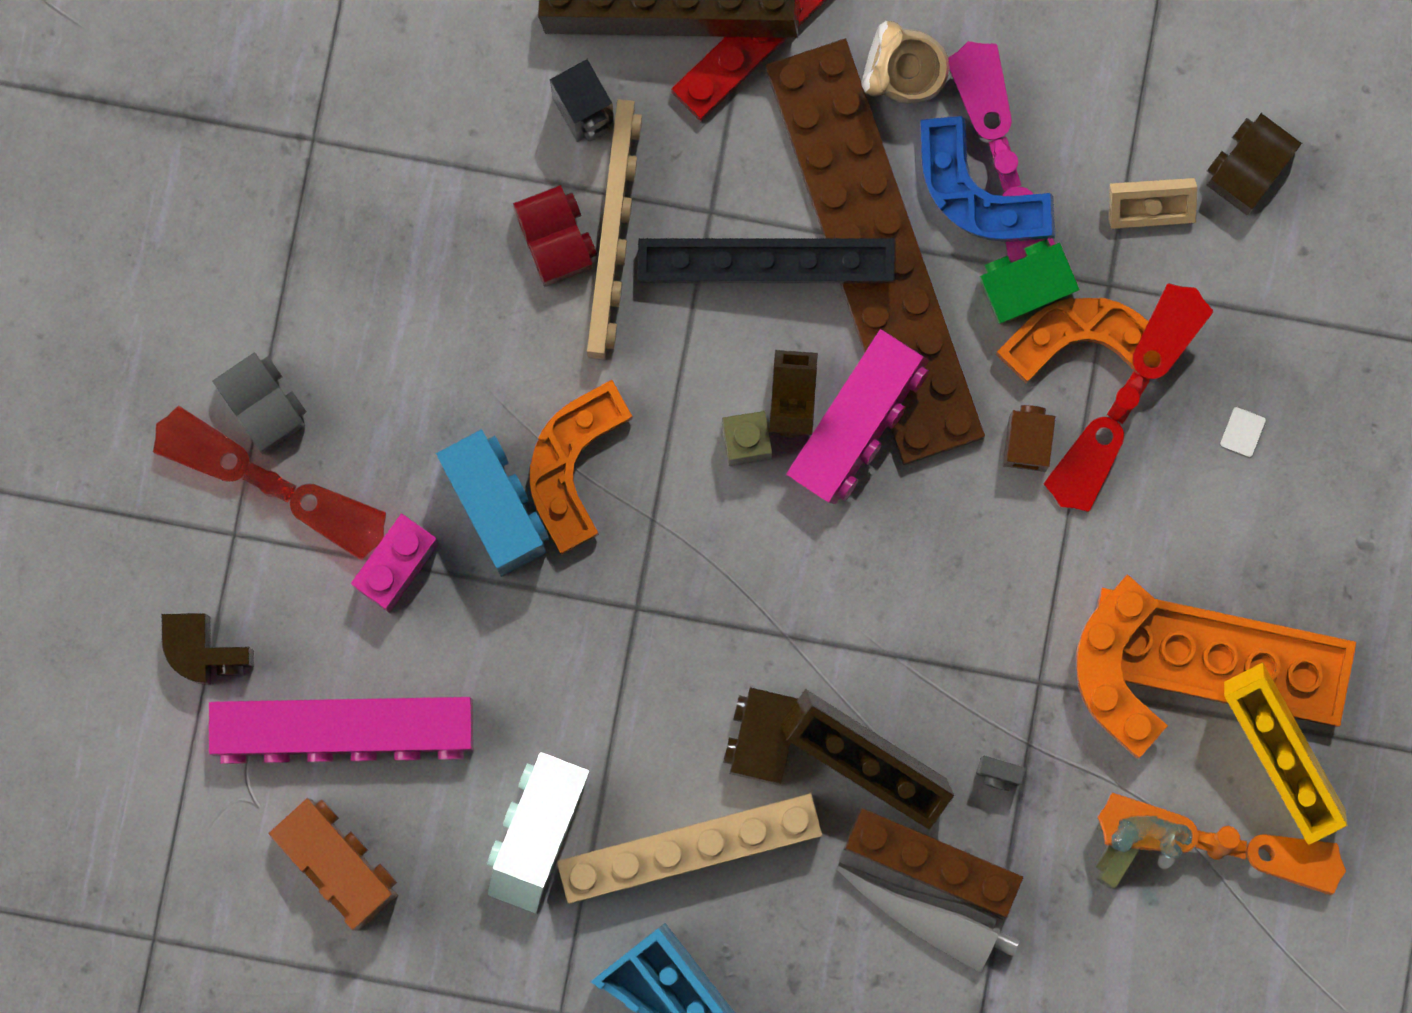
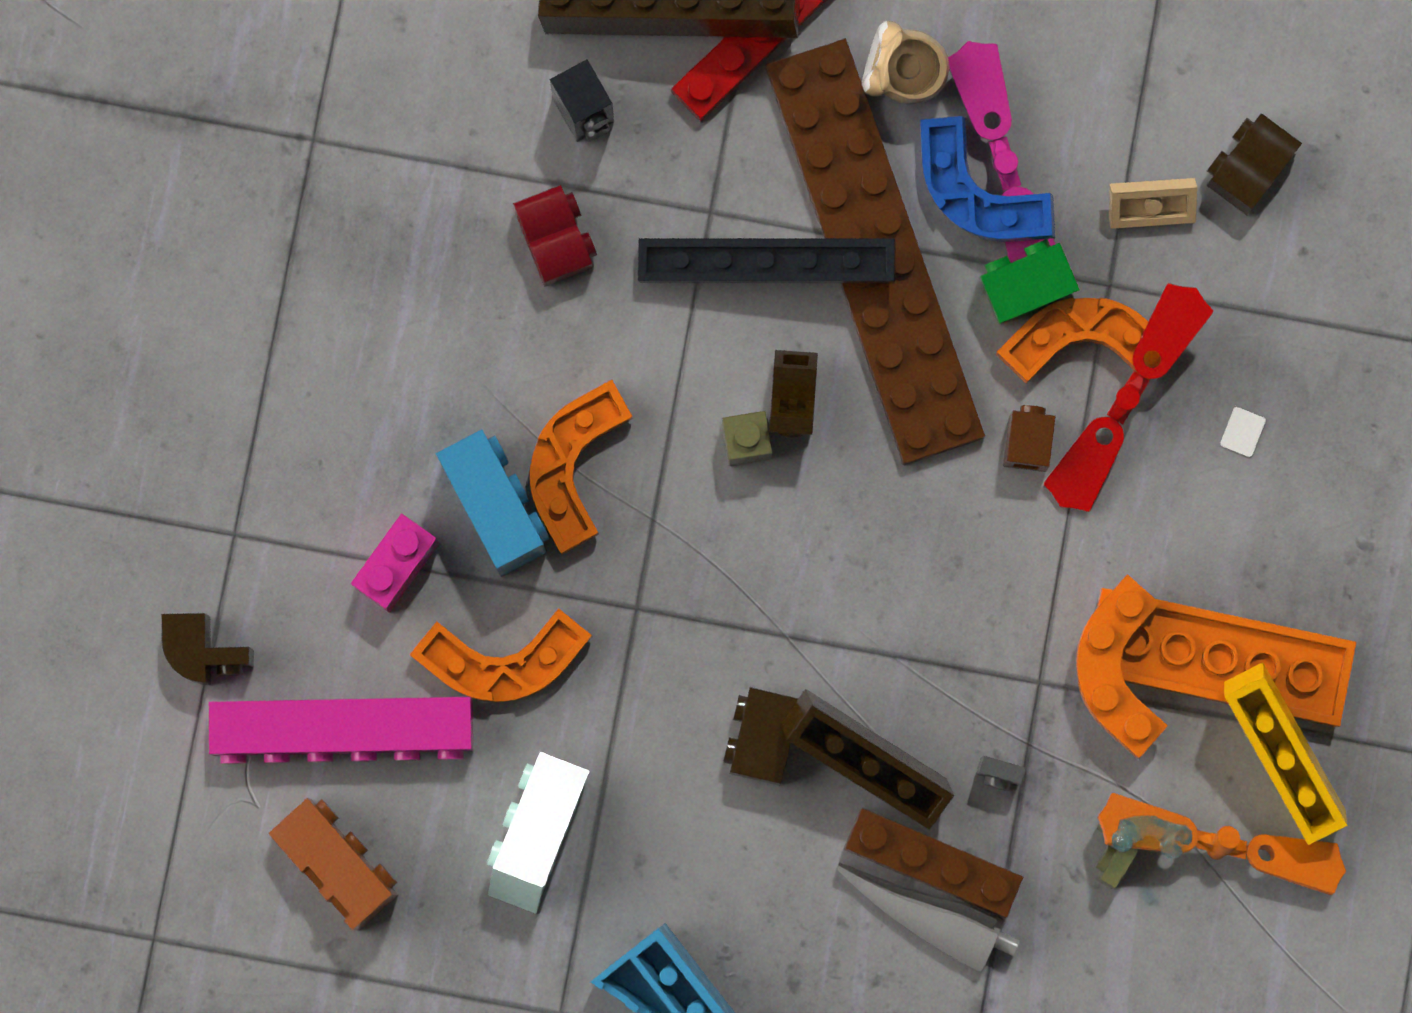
clear red piece [153,406,387,560] -> none
dark grey brick [212,352,306,454] -> none
tan brick [557,793,822,904] -> none
tan plate [587,99,642,360] -> none
dark pink brick [786,329,930,504] -> none
none -> orange plate [409,608,593,702]

